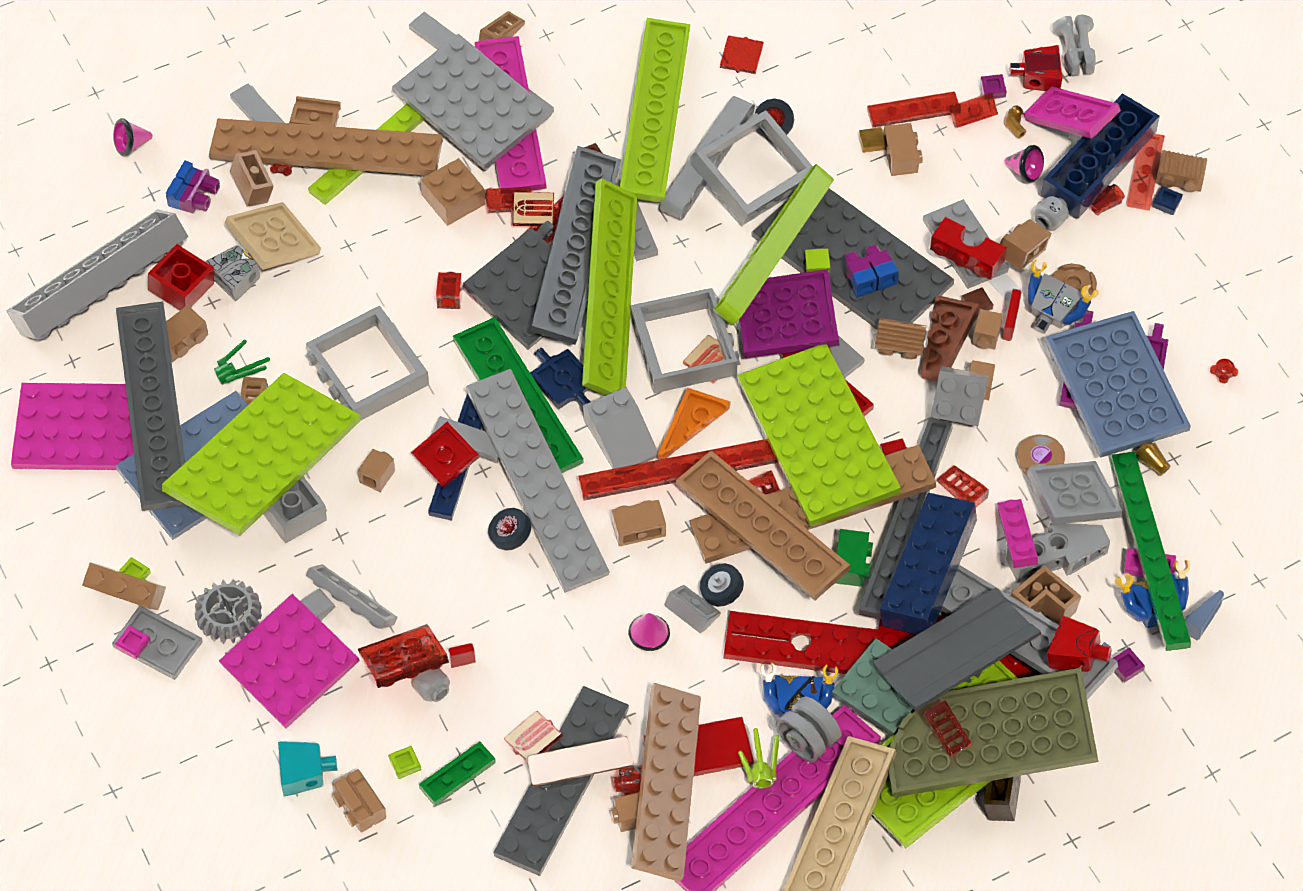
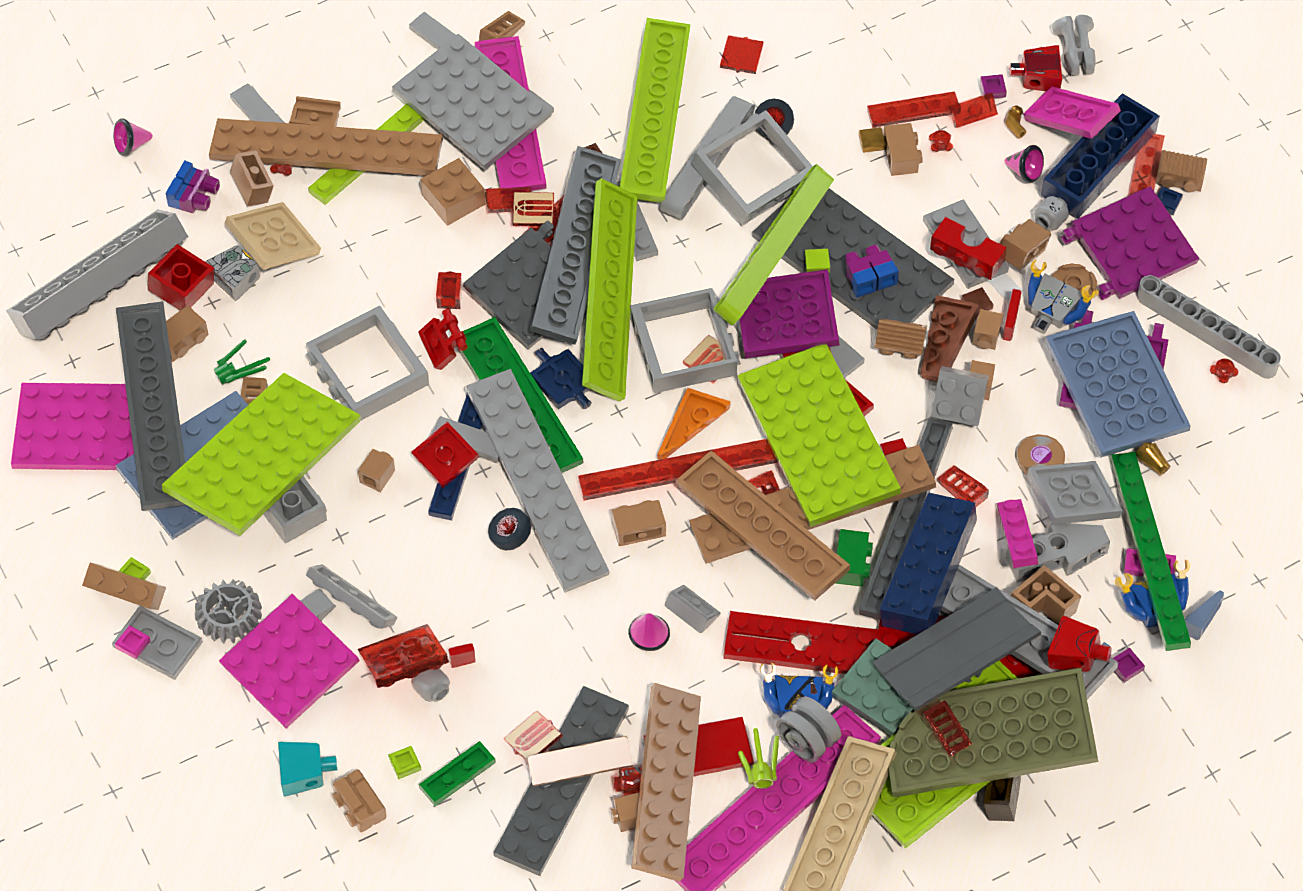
light grey slope [583,387,658,475] -> none
black wheel [699,563,744,607] -> none
clear red cone [1090,184,1125,216] -> none
none -> red plate [418,309,468,370]
none -> clear red plate [929,130,953,152]
none -> magenta plate [1061,186,1200,300]
none -> light grey beam [1137,275,1281,379]

